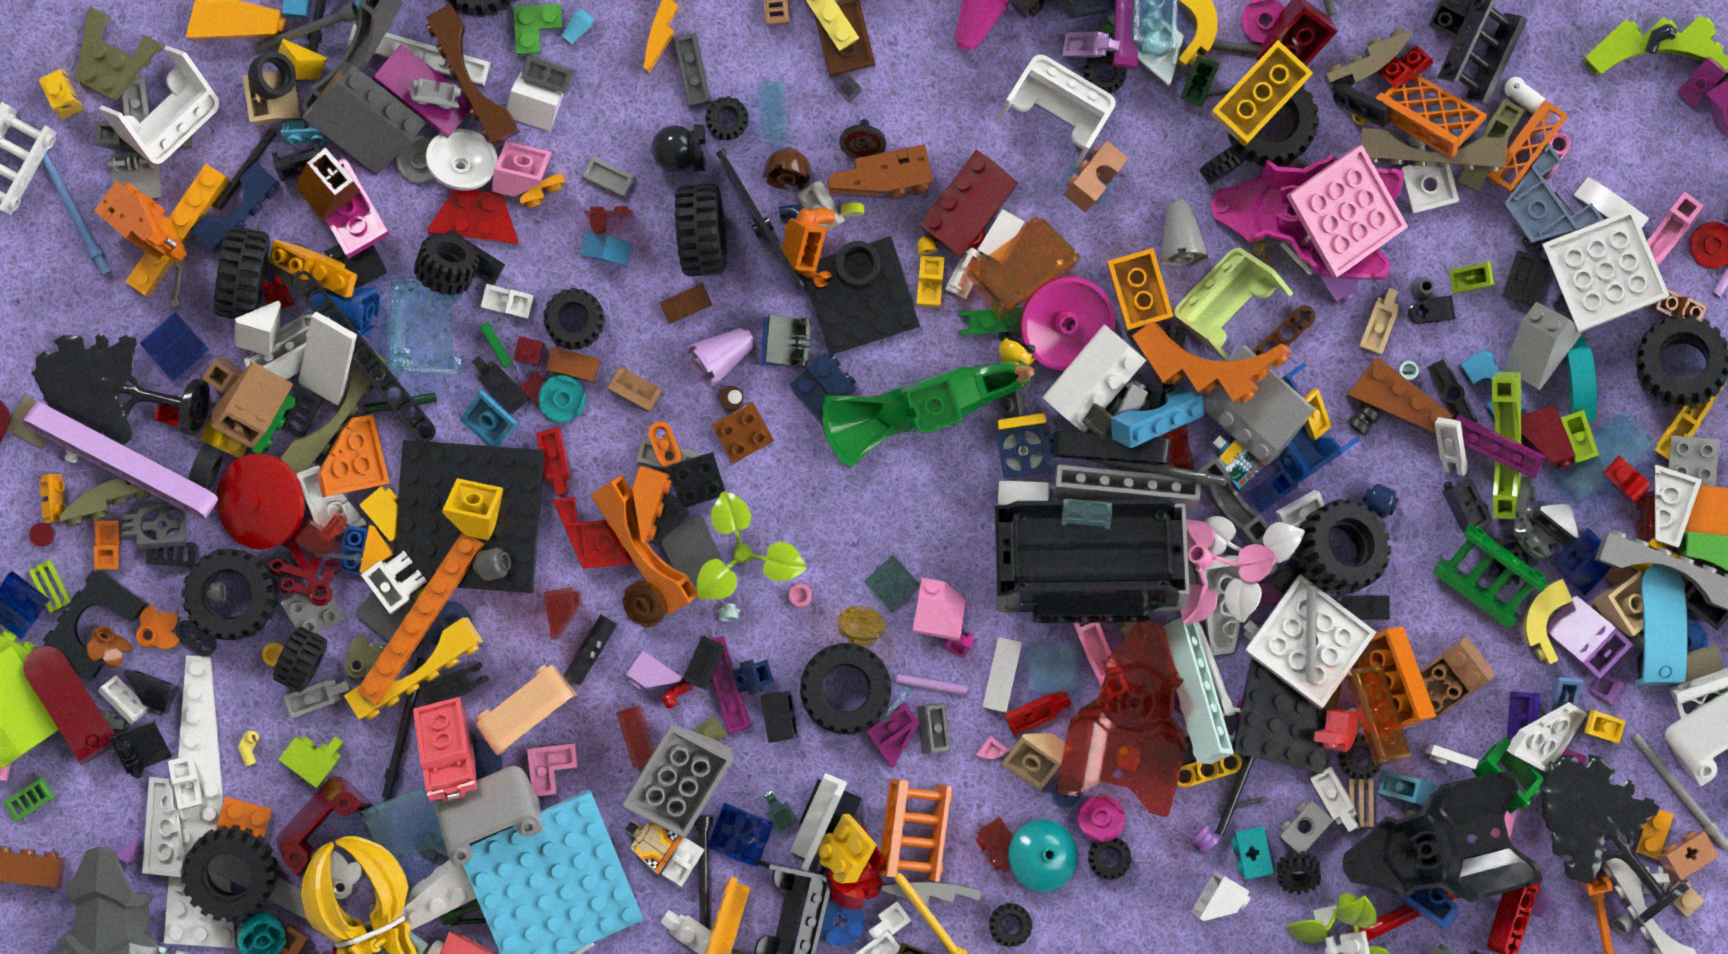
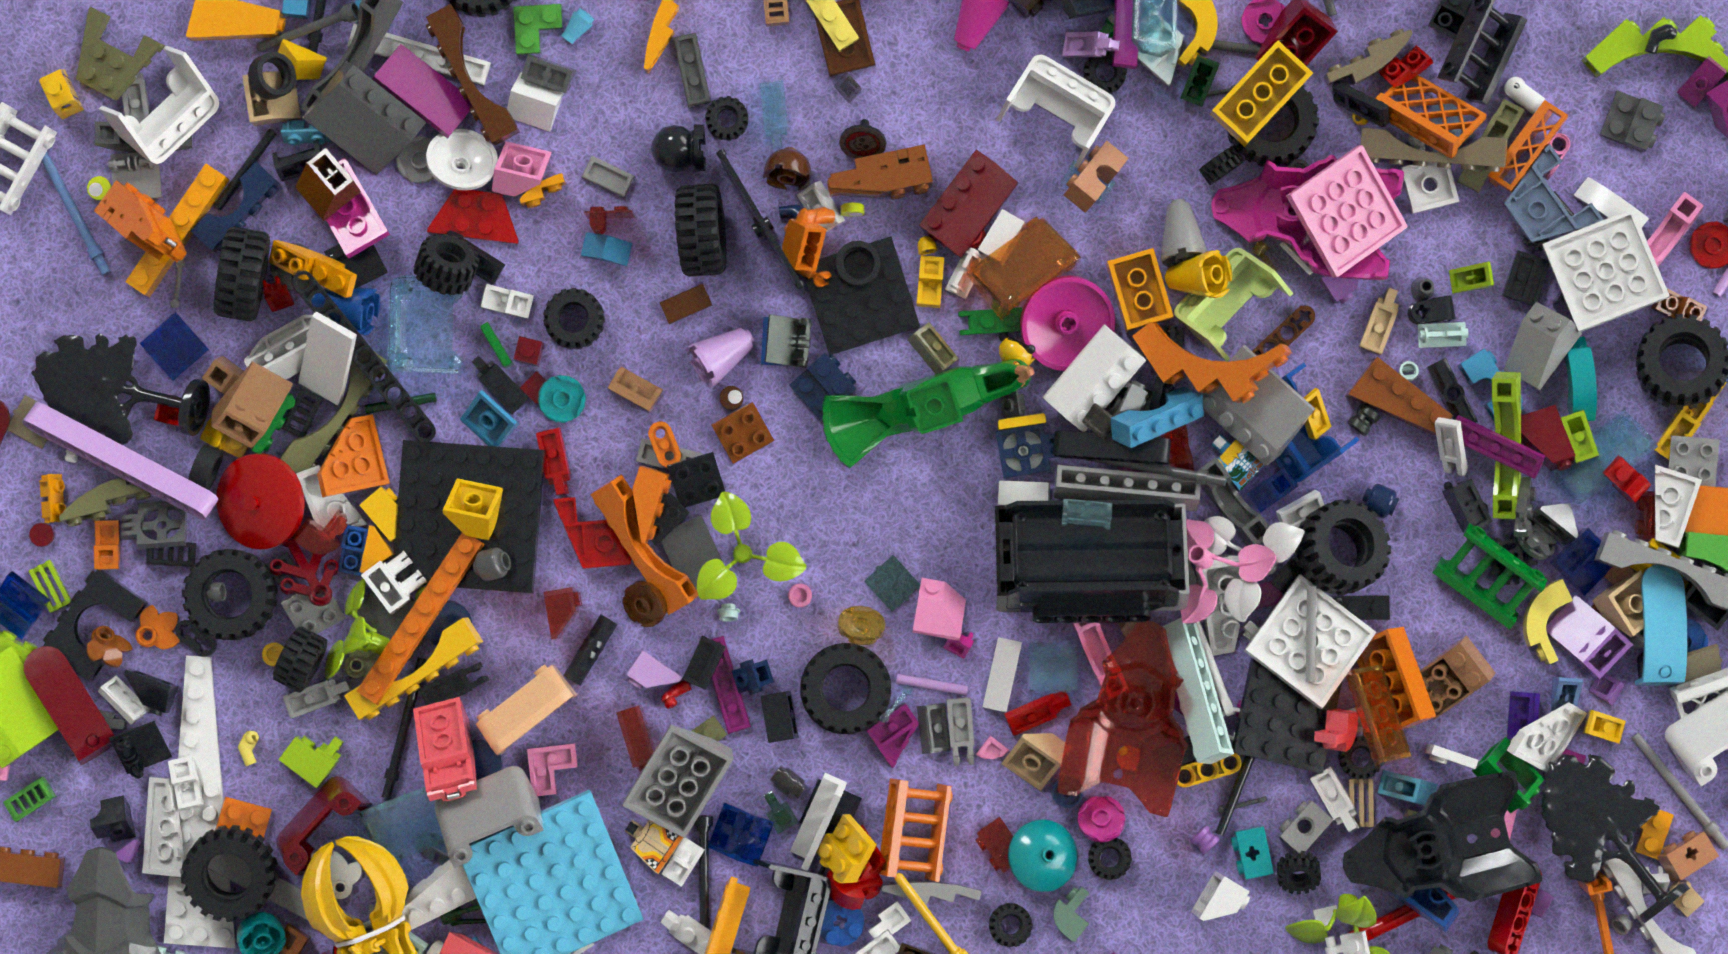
white slope [235,300,281,356] -> none
clear light blue hinge [312,549,362,564] -> none
light grey hinge [409,78,461,109] -> none
dark orange slope [545,347,601,383] -> none
none -> neon yellow tile [87,176,112,201]
none -> black brick [90,795,136,842]
none -> lime plant [325,578,390,680]
none -> clear smoke brick [769,766,806,799]
none -> olive slope [908,322,959,374]
none -> light grey hinge [946,697,974,766]
none -> sand green brick [1053,886,1089,942]
none -> yellow cone [1165,250,1232,298]
none -> light aqua hinge [1418,322,1468,348]
none -> dark grey plate [1599,90,1666,152]

